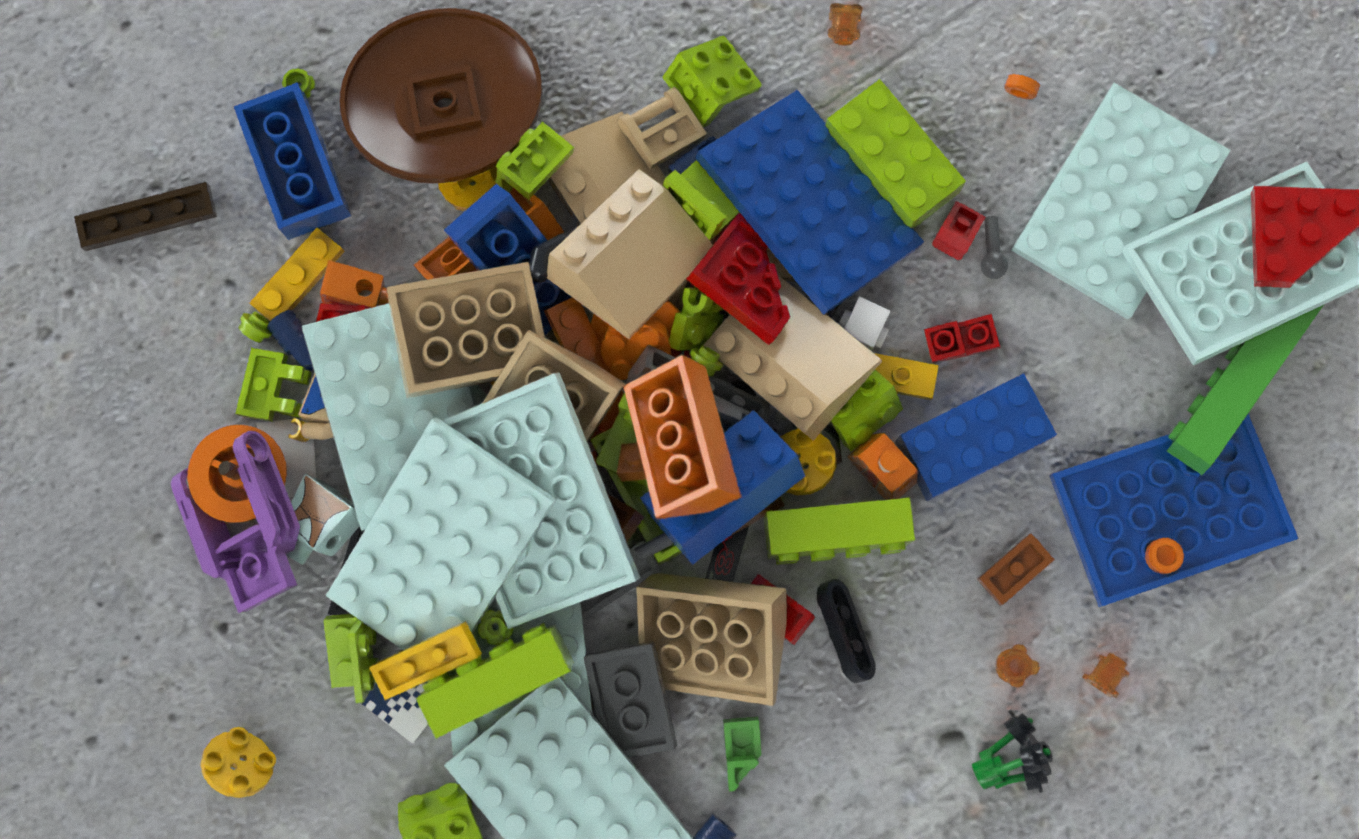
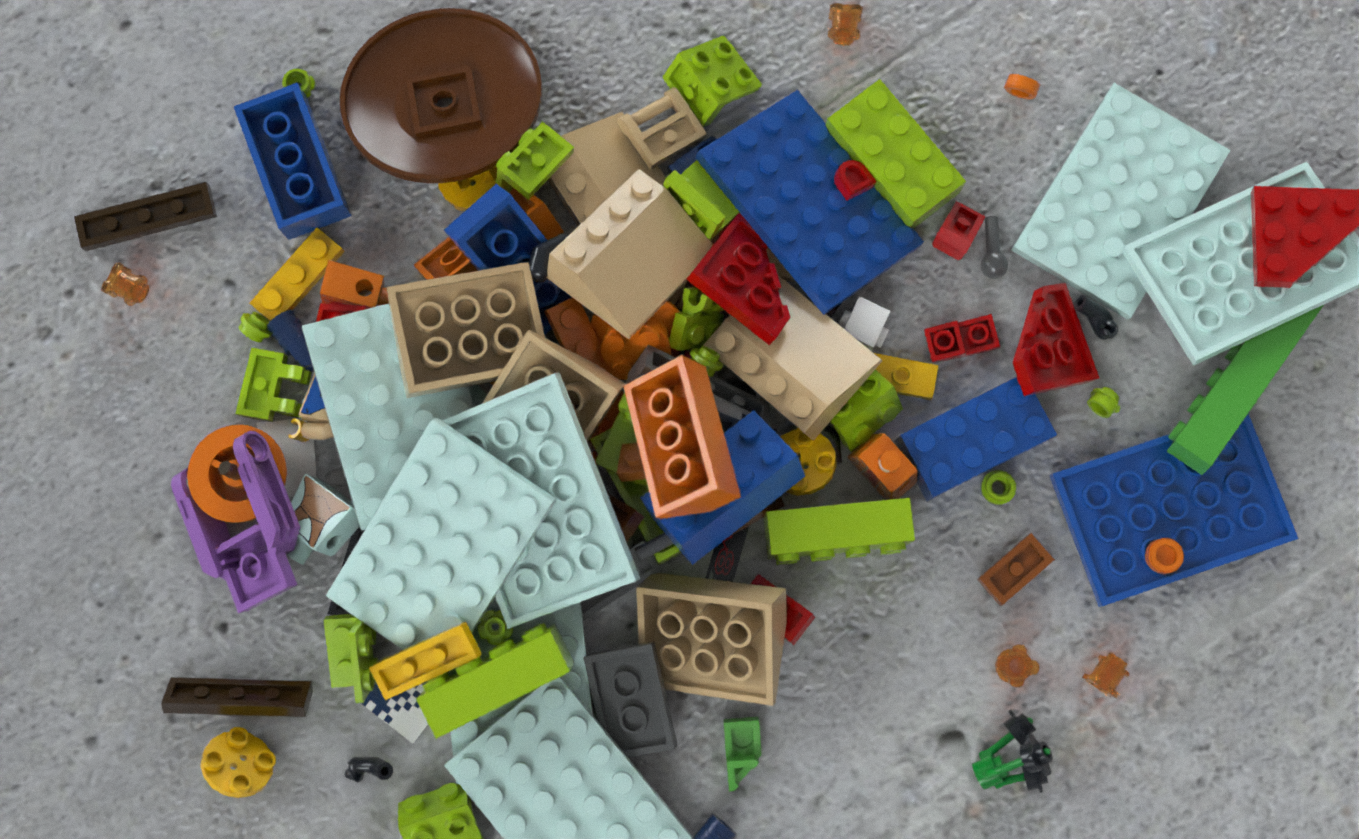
black plate [816,579,876,684] -> none
none -> clear orange brick [101,262,149,306]
none -> dark brown plate [161,677,313,717]
none -> black arm [344,757,393,783]
none -> red tile [834,160,877,201]
none -> lime plate [981,470,1016,505]
none -> red plate [1012,283,1100,396]
none -> black arm [1074,295,1118,340]
none -> lime plate [1087,387,1121,418]

